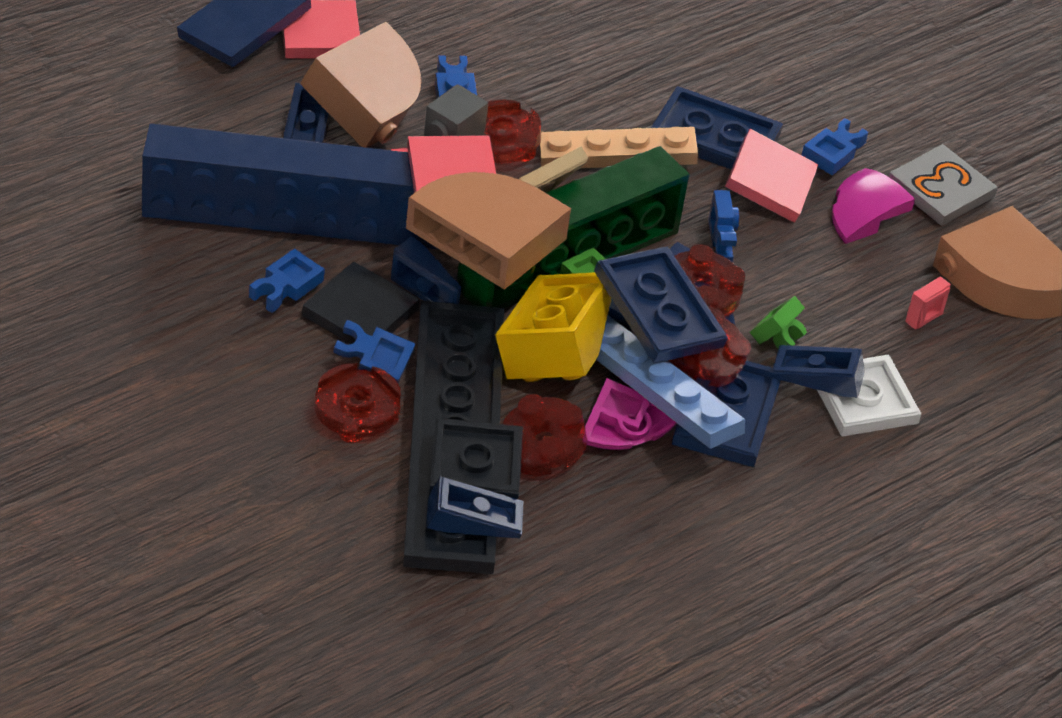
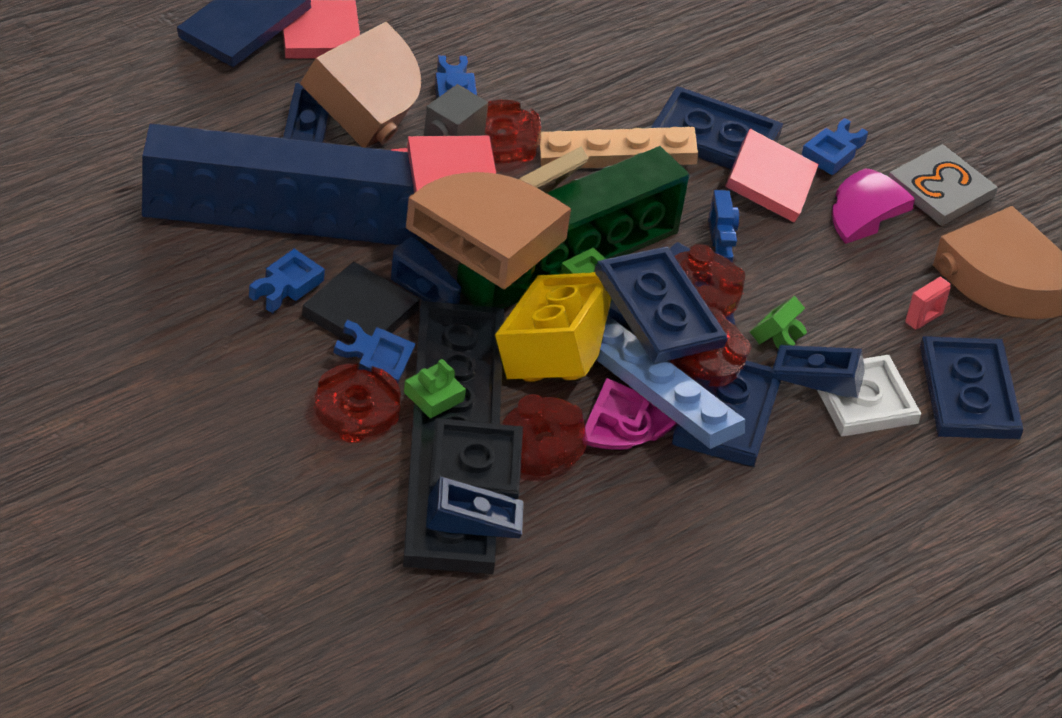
none -> bright green tile [404,359,466,418]
none -> dark blue tile [920,336,1024,439]

